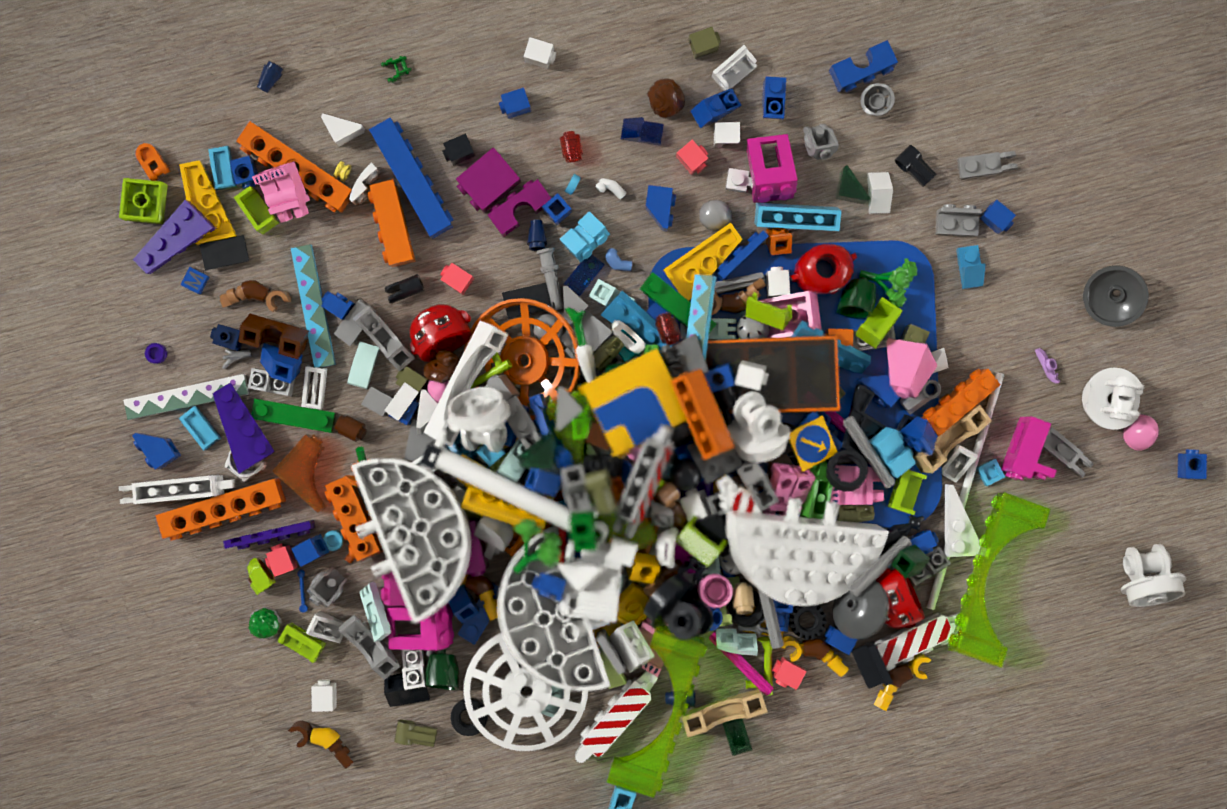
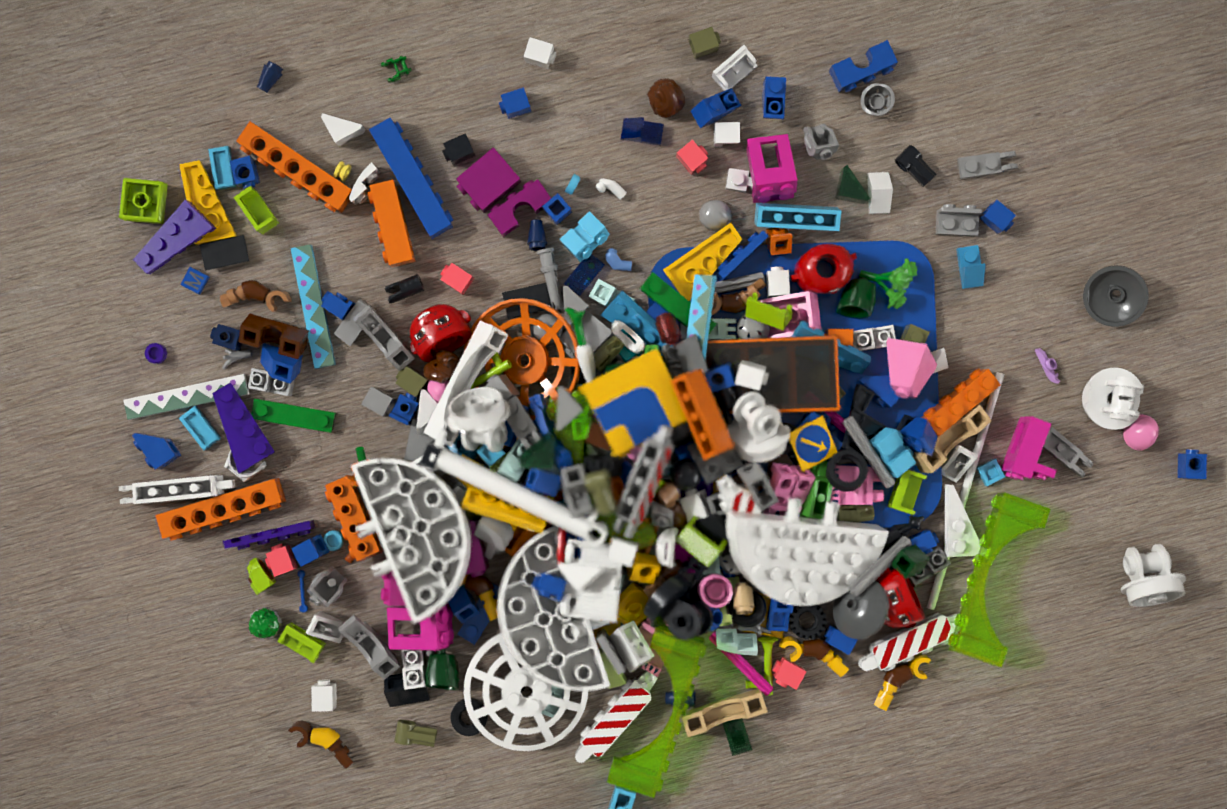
orange plate [135,143,171,181] -> none
bright pink hips [252,161,310,223] -> none
clear orange arch [272,434,327,513] -> none
white tile [301,366,327,410] -> none
reddish brown brick [334,415,367,442] -> none
light aqua slope [347,342,380,389] -> none
light aqua hinge [360,582,391,642] -> none
white sticker [384,383,418,420] -> none
bright green plant [513,519,562,574] -> none
clear red brick [560,131,583,163] -> none
green brick [569,511,597,551] -> none
blue slope [645,185,676,232] -> none
light grey axle [758,589,784,649] -> none
black panel [851,641,893,689] -> none
lime panel [855,297,903,349] -> none
light grey piece [899,380,941,415] -> none

